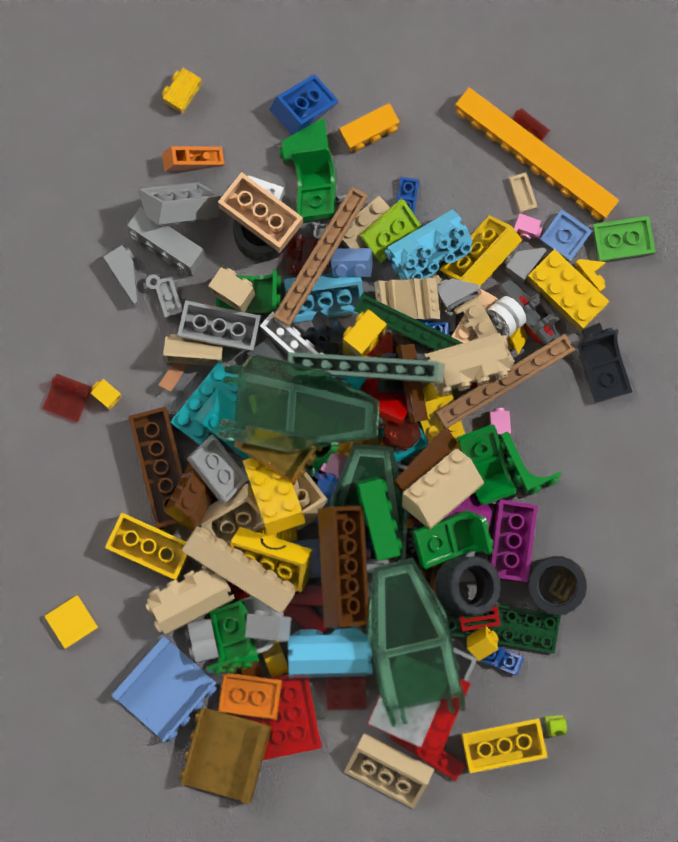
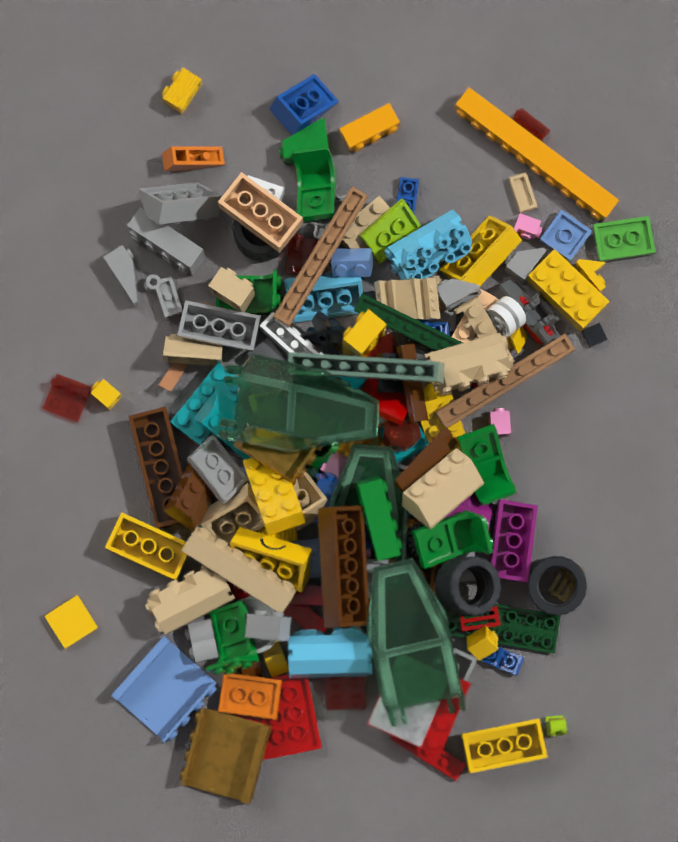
tan slope [344,732,434,809] -> none
green bracket [499,431,562,496] -> none
black bracket [577,327,633,404] -> none

